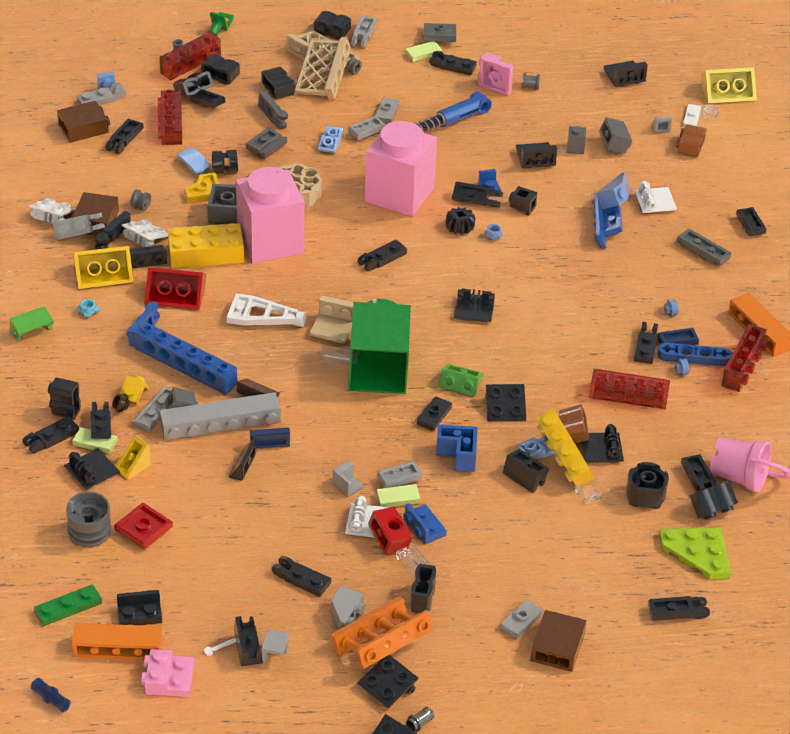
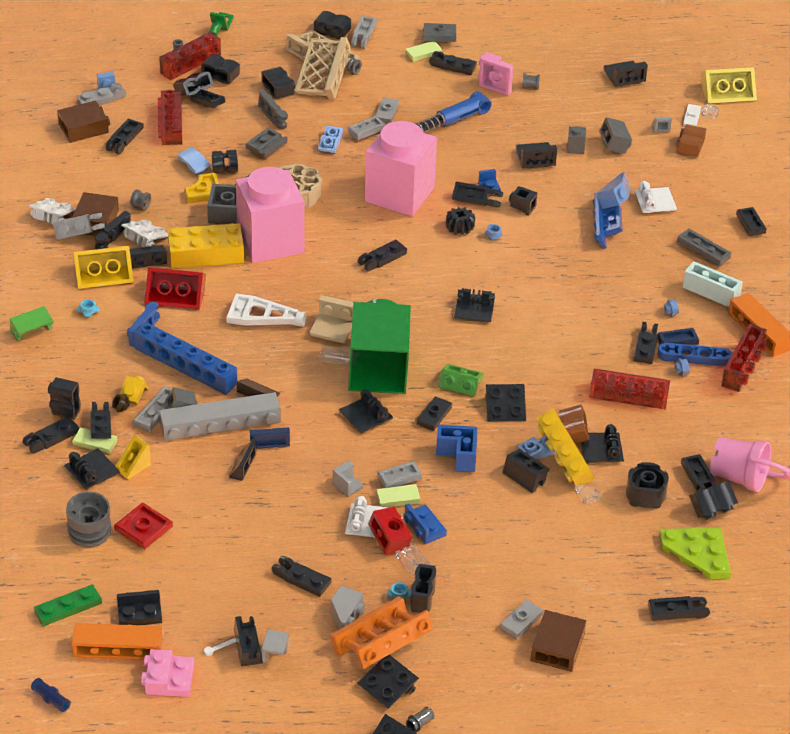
none -> black hinge [339,389,393,433]
none -> medium azure plate [387,582,411,600]
none -> light aqua brick [683,261,743,307]

